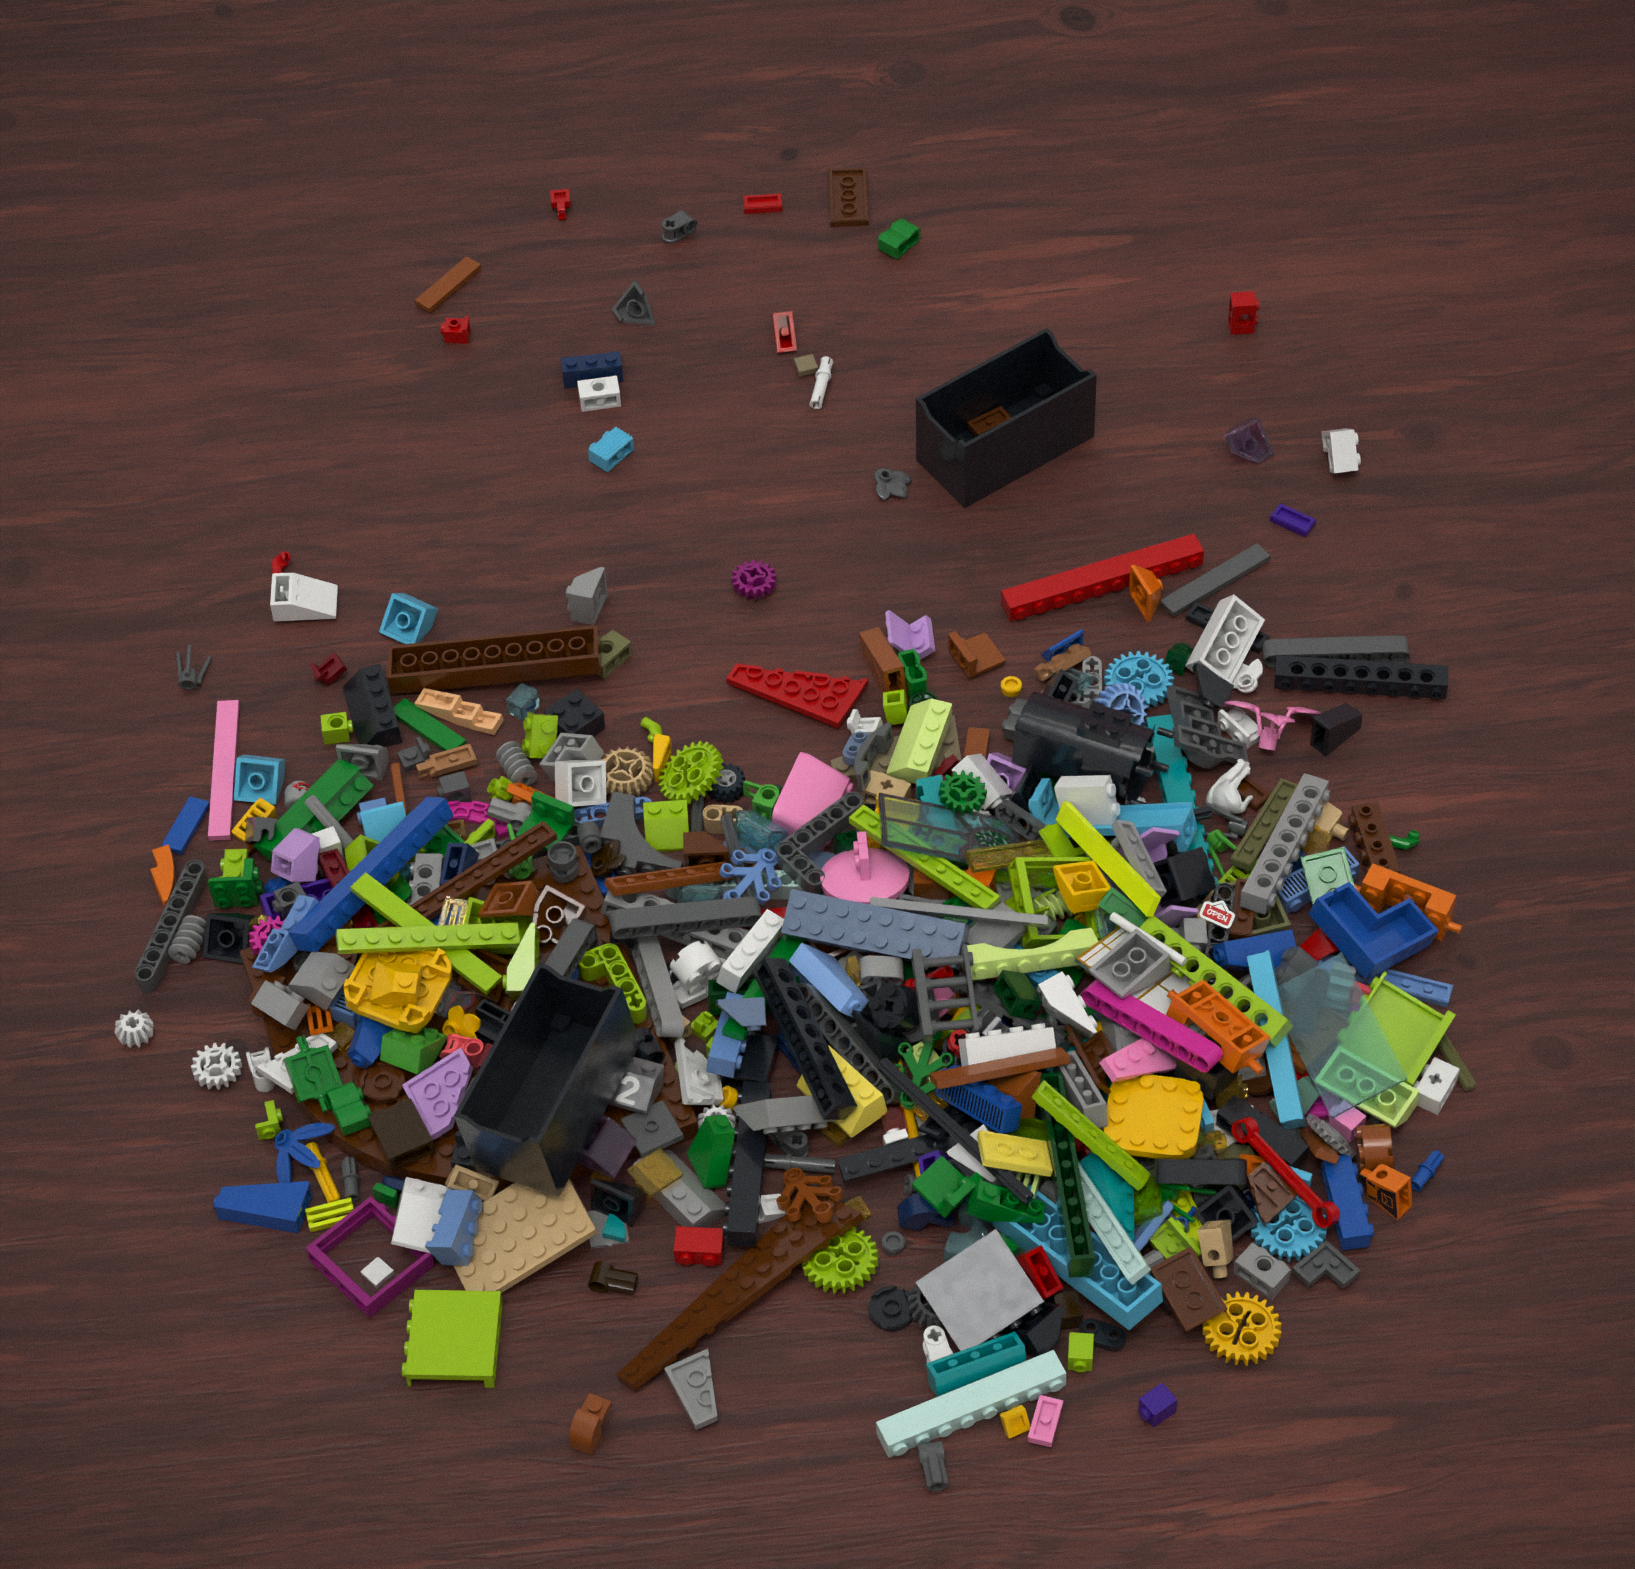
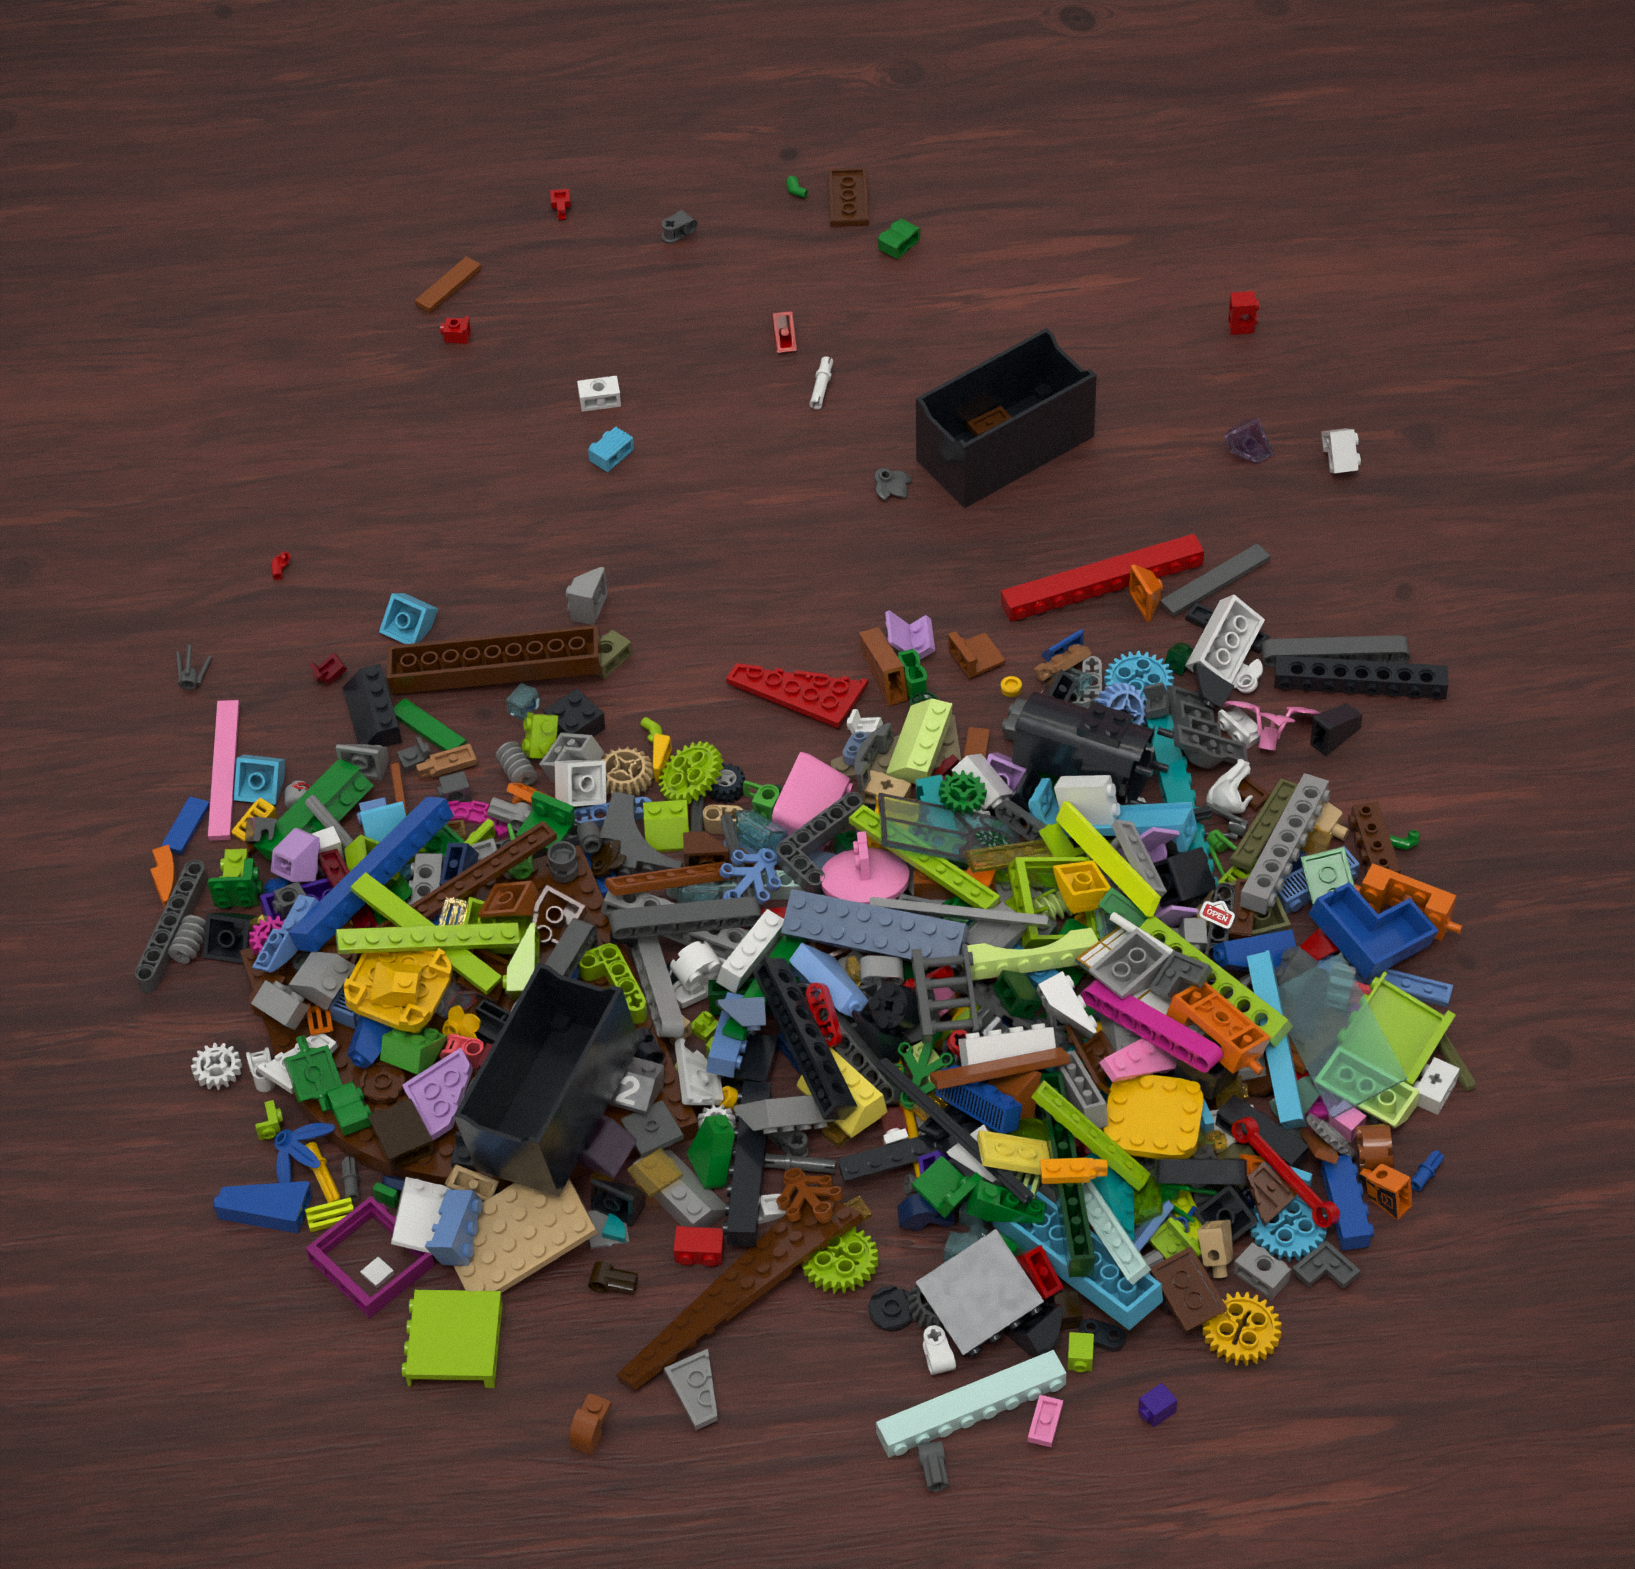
white gear [115,1009,154,1048] -> none
white slope [270,573,338,621] -> none
lime brick [321,712,353,745] -> none
clear yellow tile [326,1021,355,1052] -> none
light nougat slope [414,688,504,735] -> none
lime gear [487,776,513,802] -> none
dark blue slope [561,351,623,389] -> none
dark grey slope [612,280,656,325] -> none
magenta gear [731,559,777,600] -> none
red tile [743,193,783,214] -> none
dark tan tile [794,354,818,377] -> none
dark grey tile [881,1231,905,1256] -> none
lime brick [883,689,909,725] -> none
teal brick [926,1332,1027,1397] -> none
yellow tile [1000,1405,1030,1439] -> none
dark purple tile [1270,503,1316,537] -> none
none -> green arm [786,175,808,198]
none -> red beam [806,983,842,1047]
none -> light orange hinge [1040,1158,1108,1184]
none -> dark grey bracket [1143,682,1170,719]
none -> dark grey plate [1149,950,1213,999]

